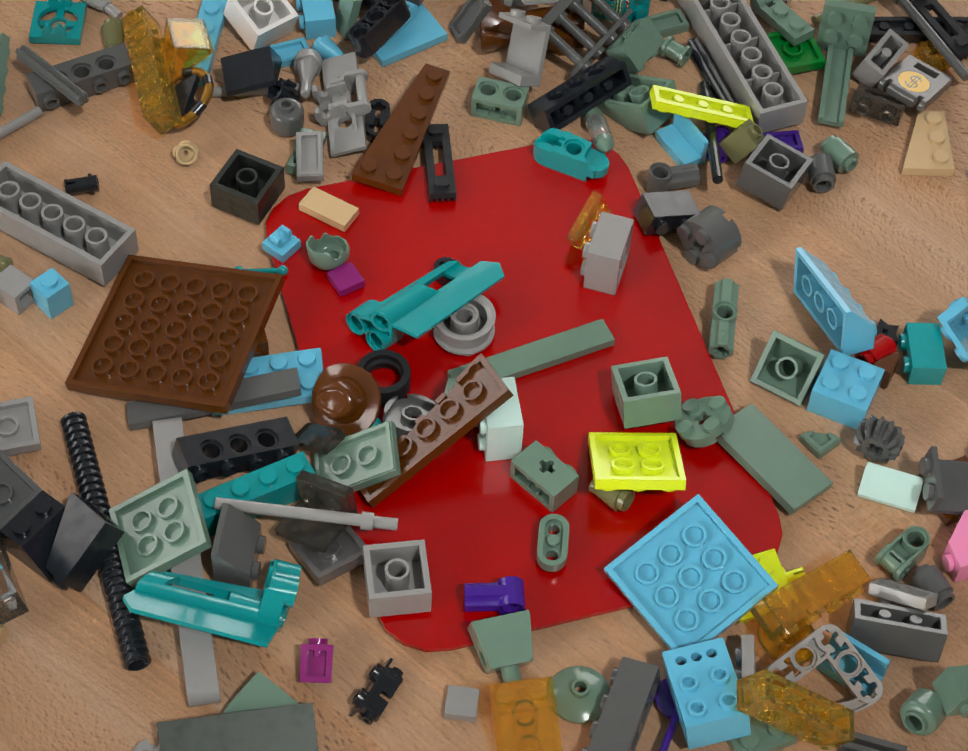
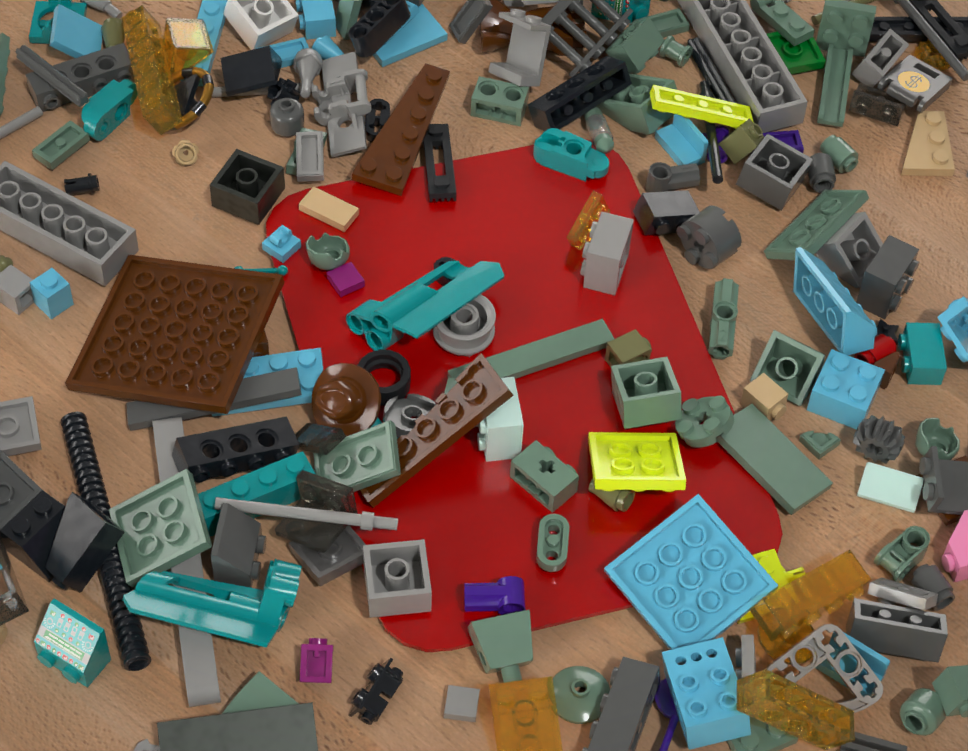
none -> sand green plate [32,120,90,170]
none -> teal slope [34,598,111,688]
none -> medium azure tile [49,4,103,58]
none -> teal piece [81,79,139,141]
none -> olive brick [605,329,652,367]
none -> tan brick [740,373,788,421]
none -> sand green tile [764,189,869,260]
none -> light grey slope [816,212,883,288]
none -> dark grey brick [856,235,920,319]
none -> sand green hair [915,418,960,460]

